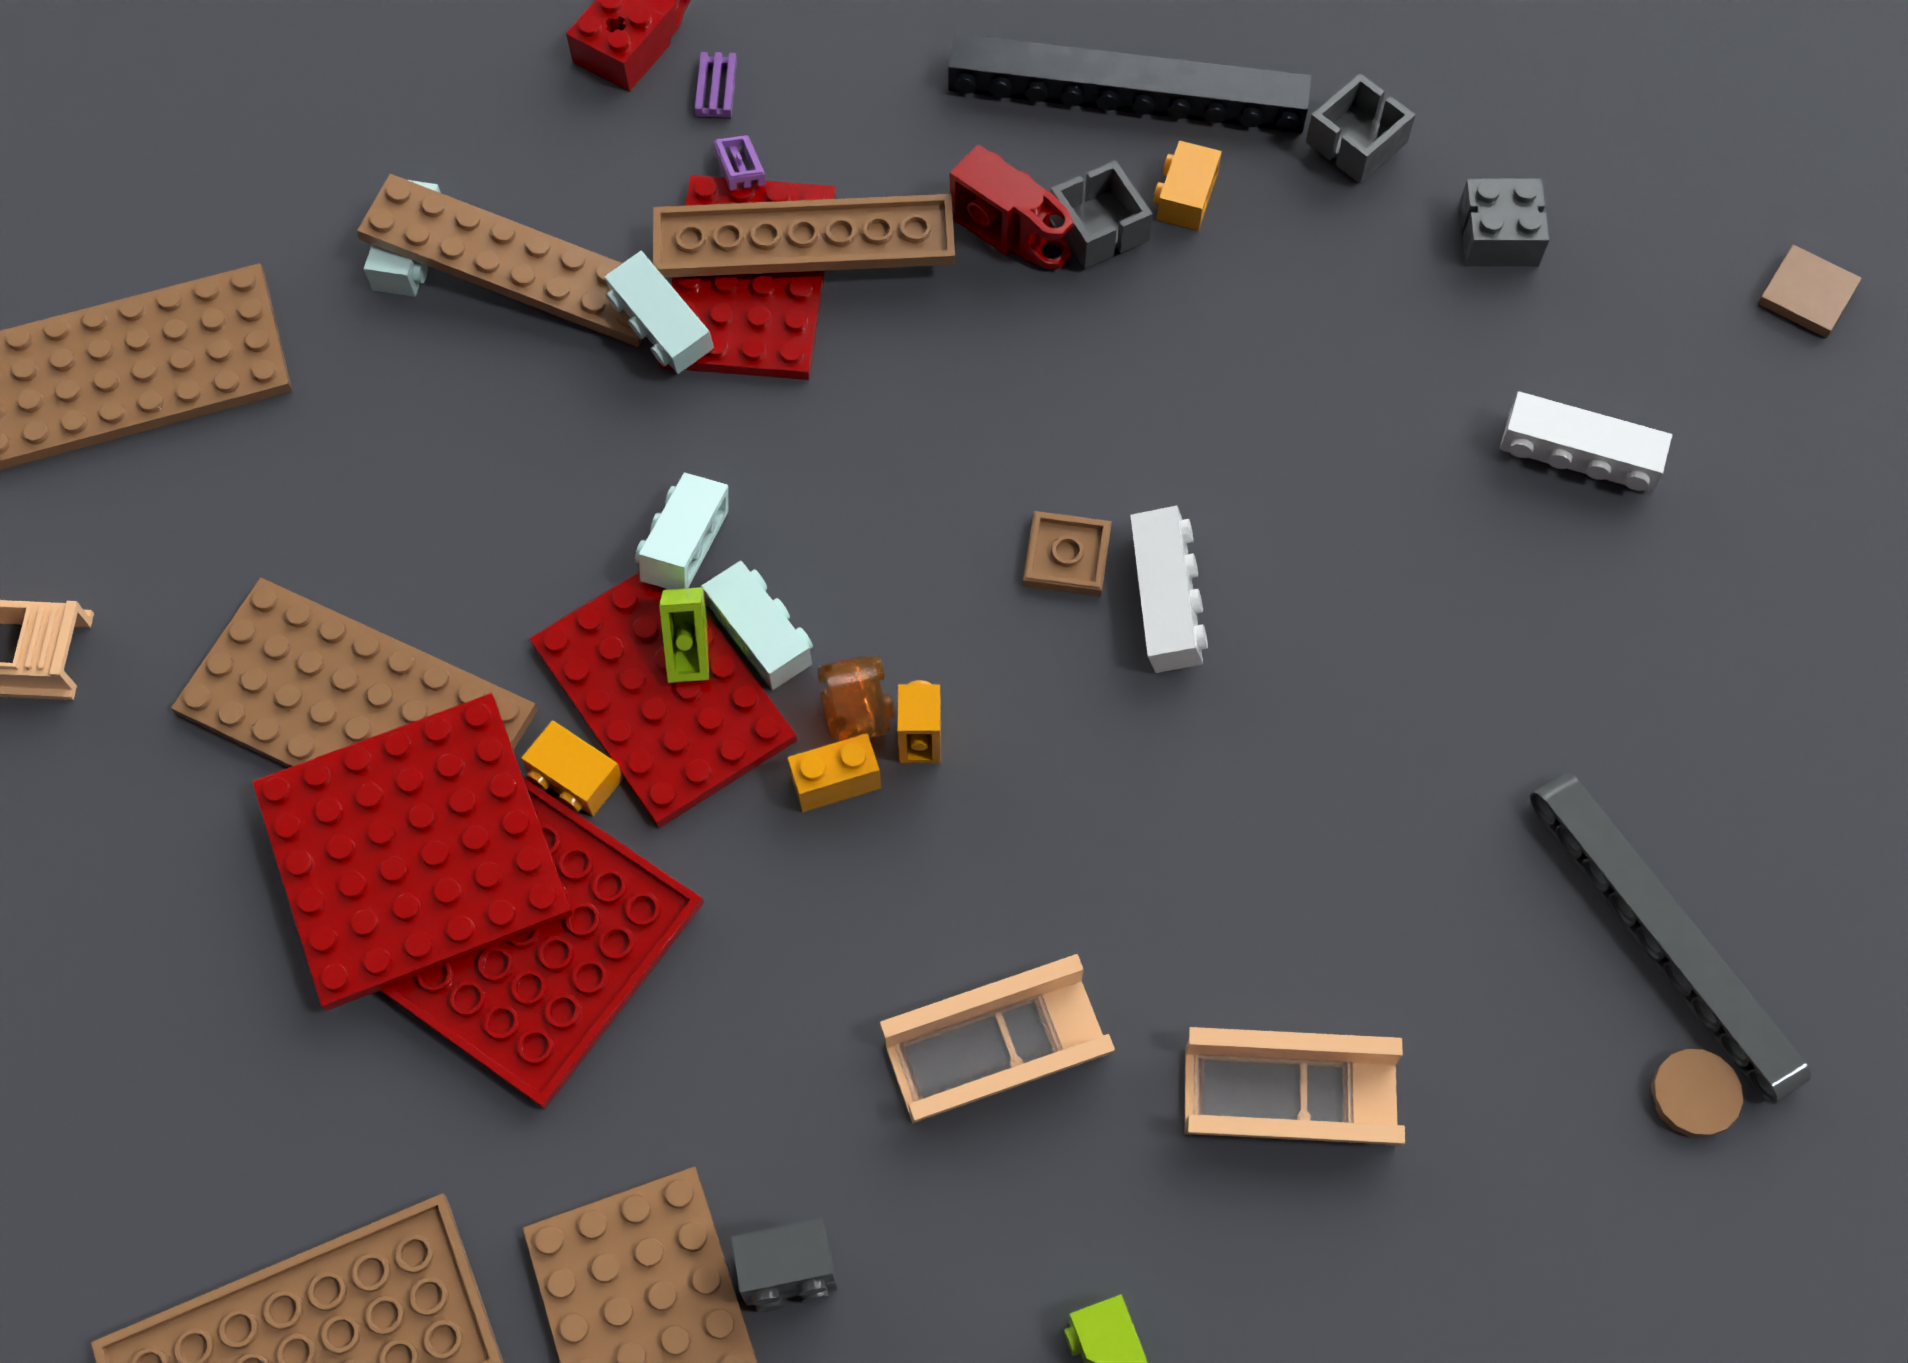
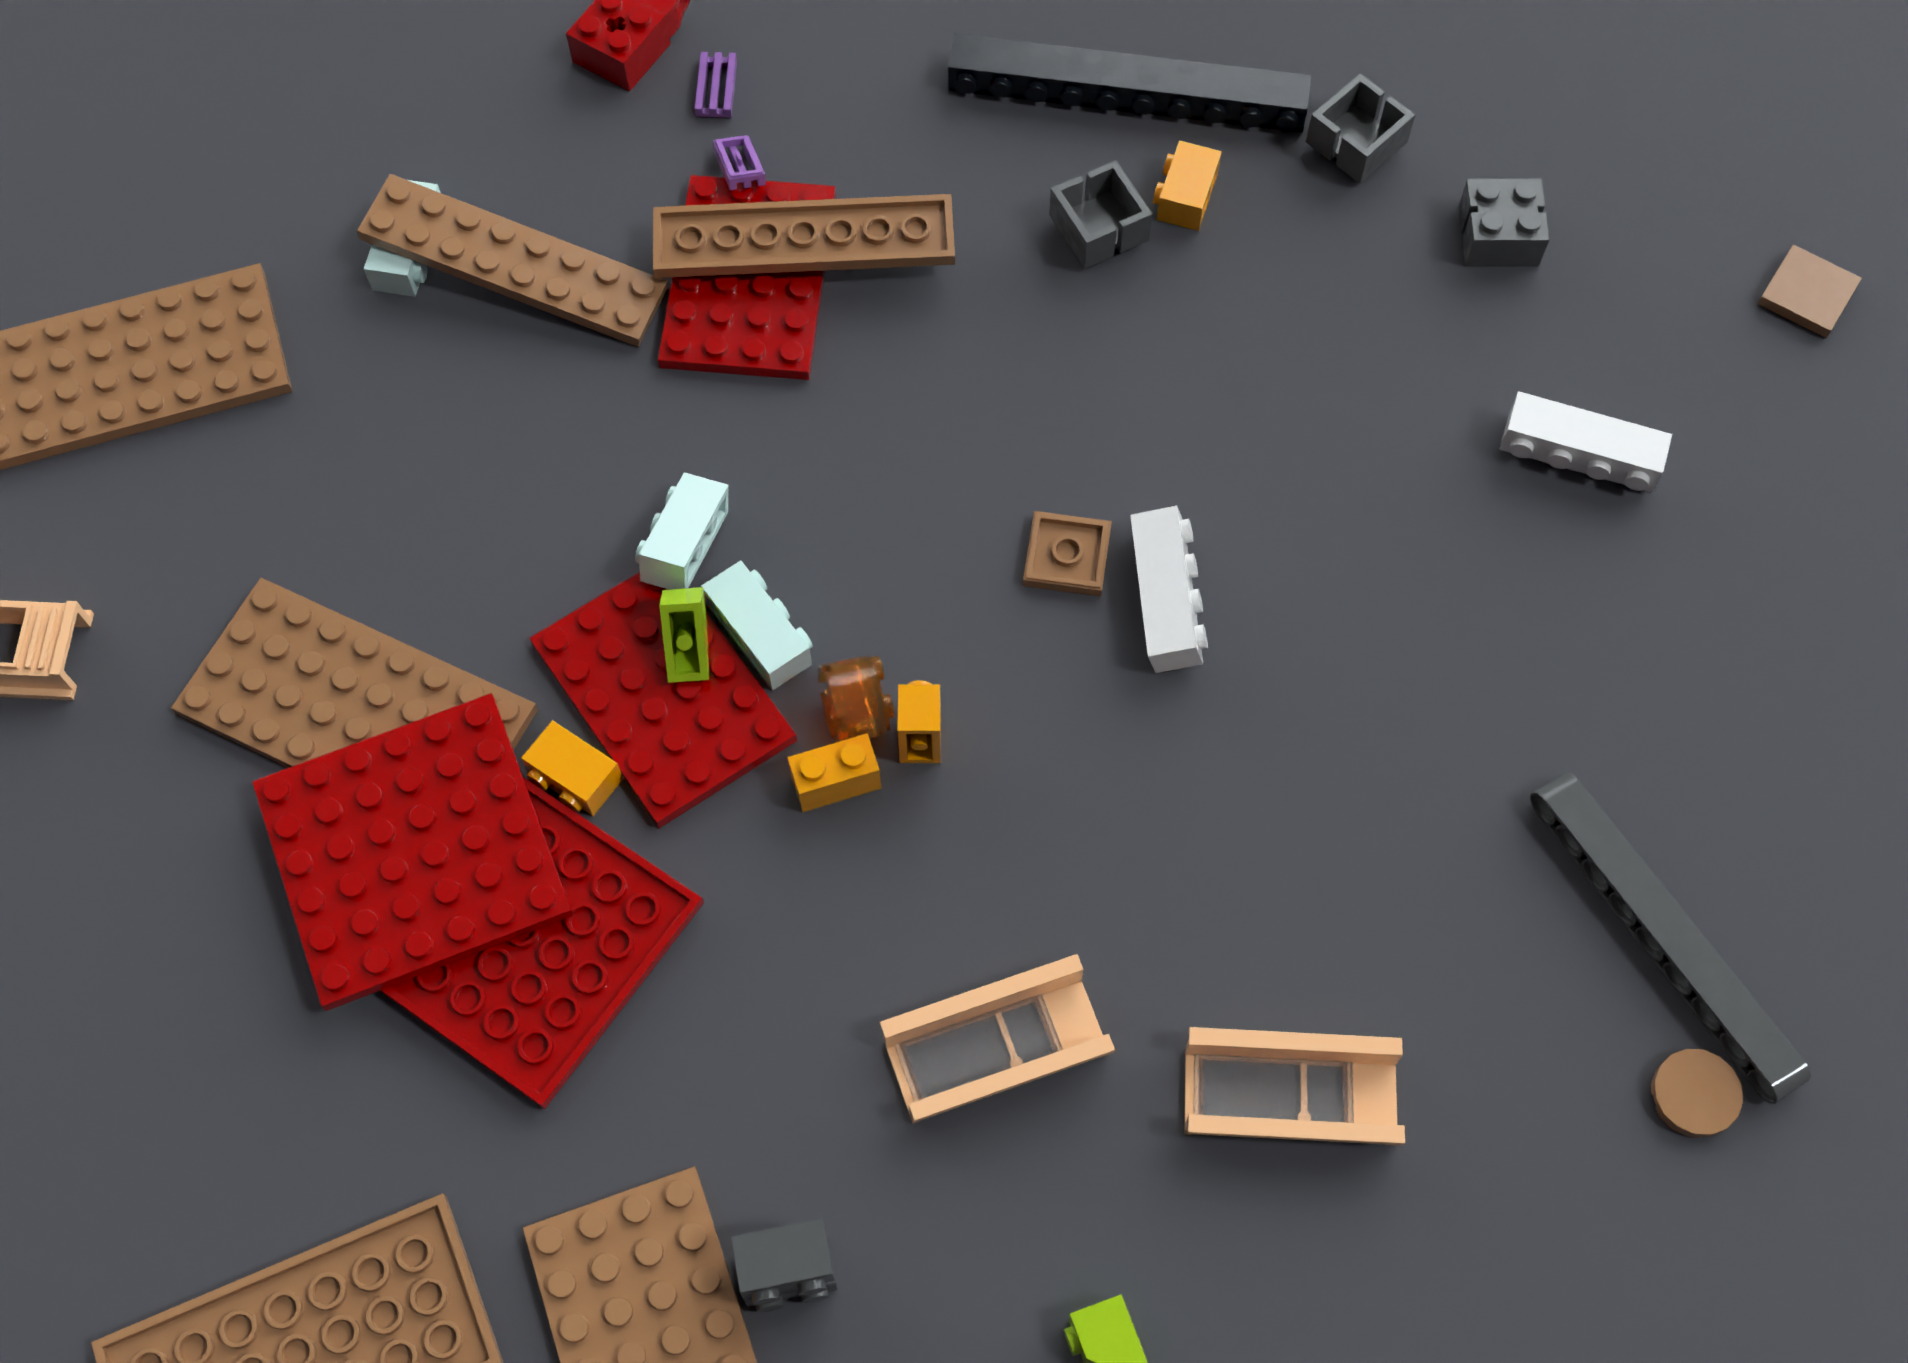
light aqua brick [604,251,714,374] -> none
red brick [949,144,1073,269] -> none

